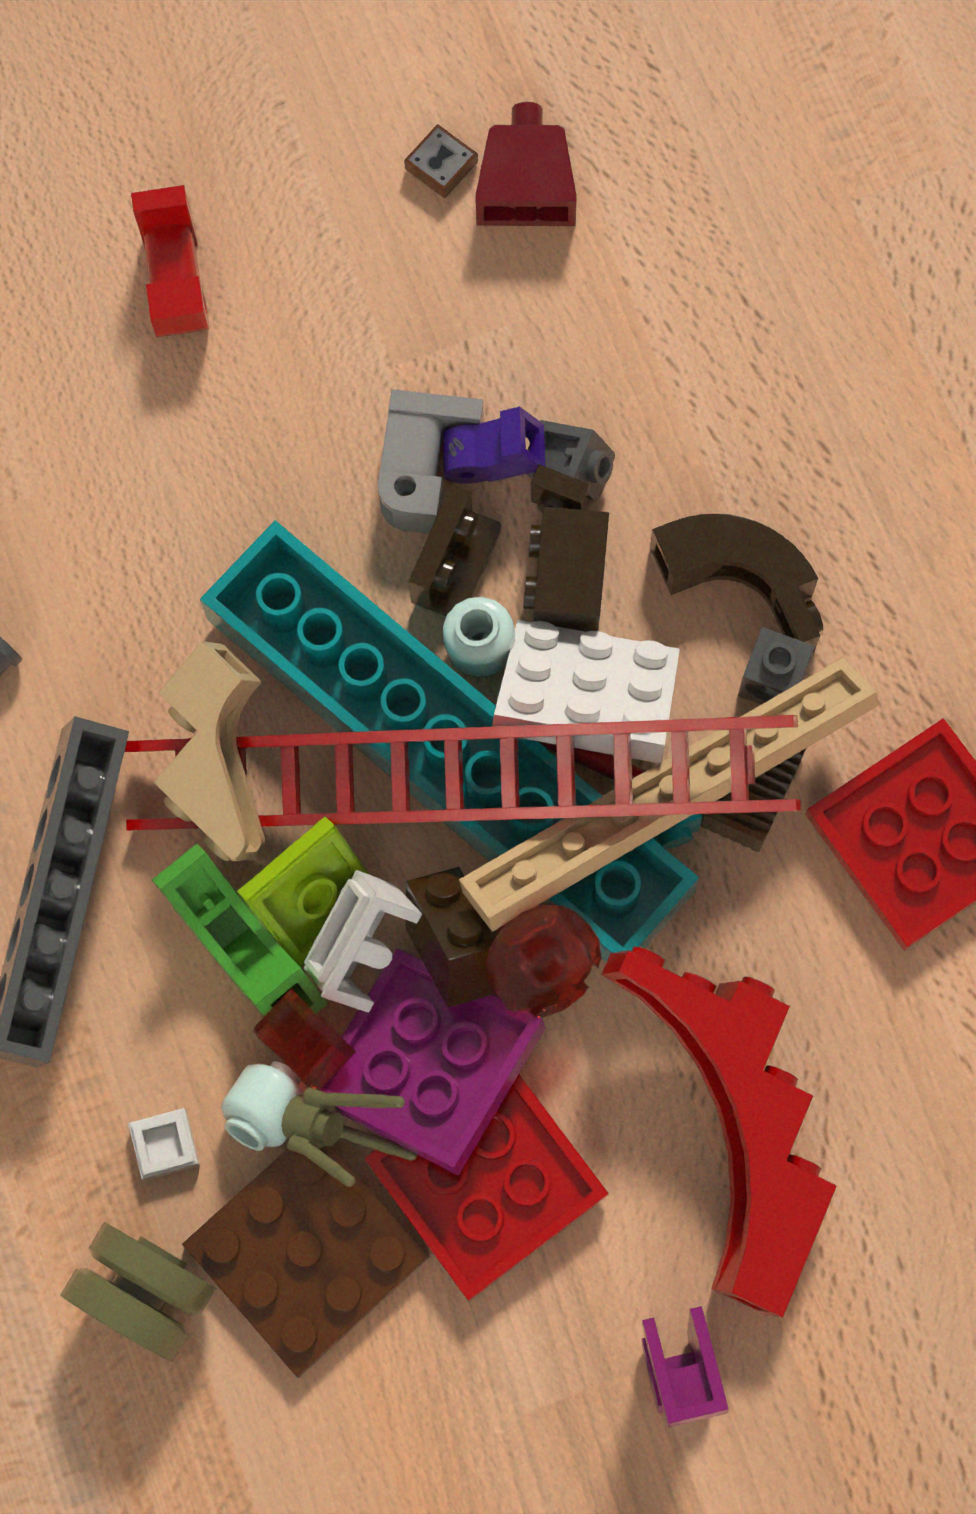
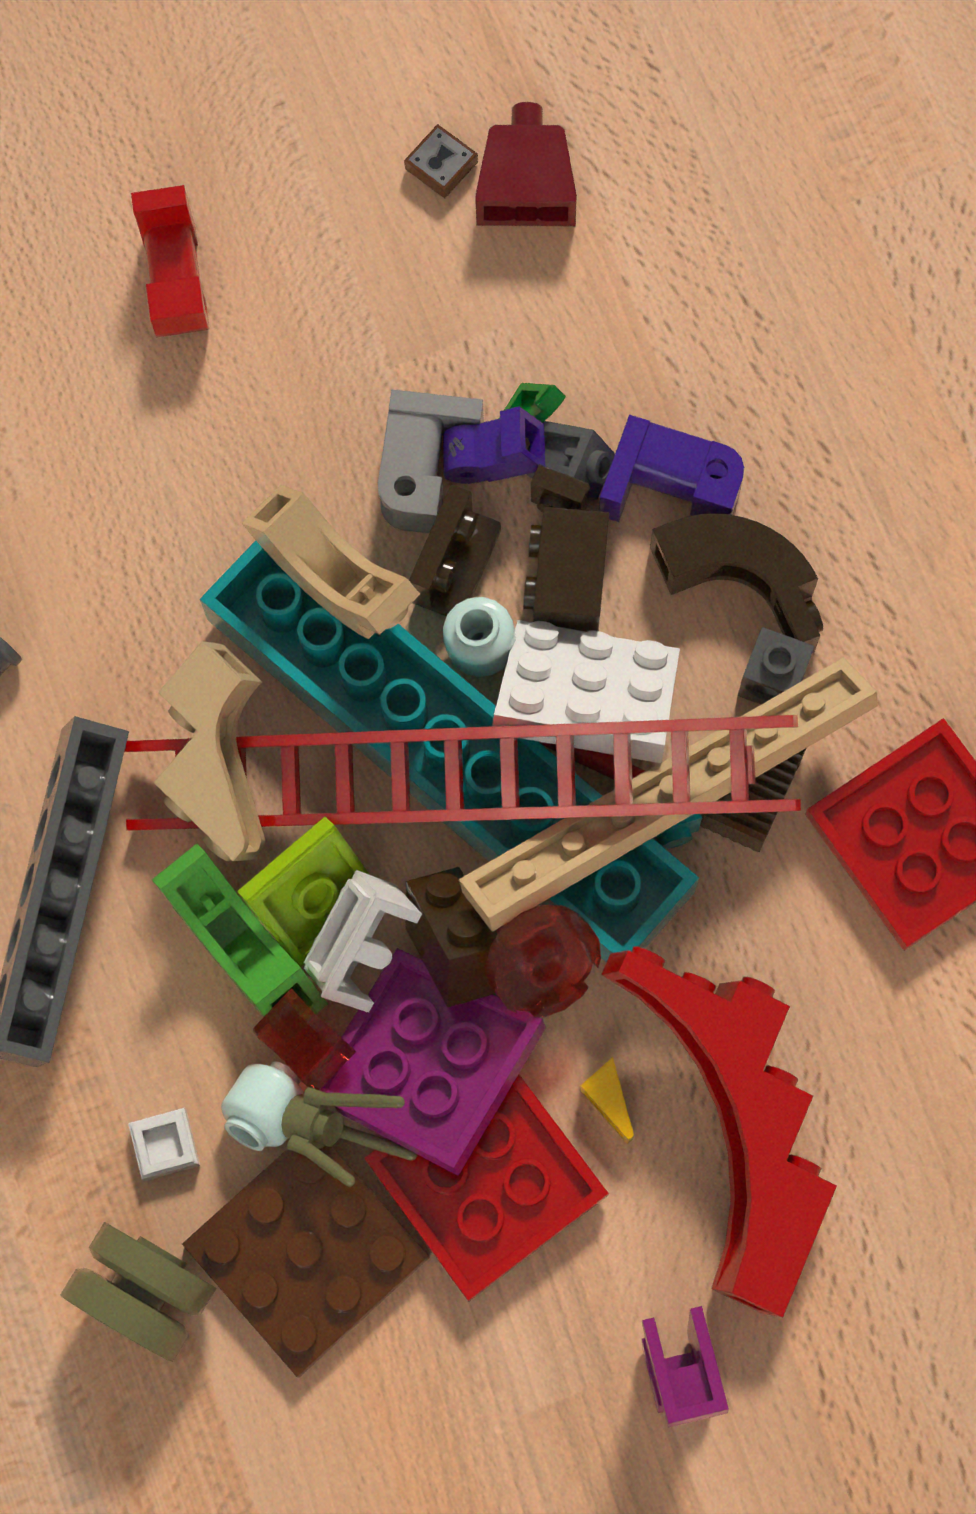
none -> tan arch [242,485,420,639]
none -> green tile [498,383,566,423]
none -> yellow piece [580,1057,634,1144]
none -> dark purple piece [599,414,744,522]

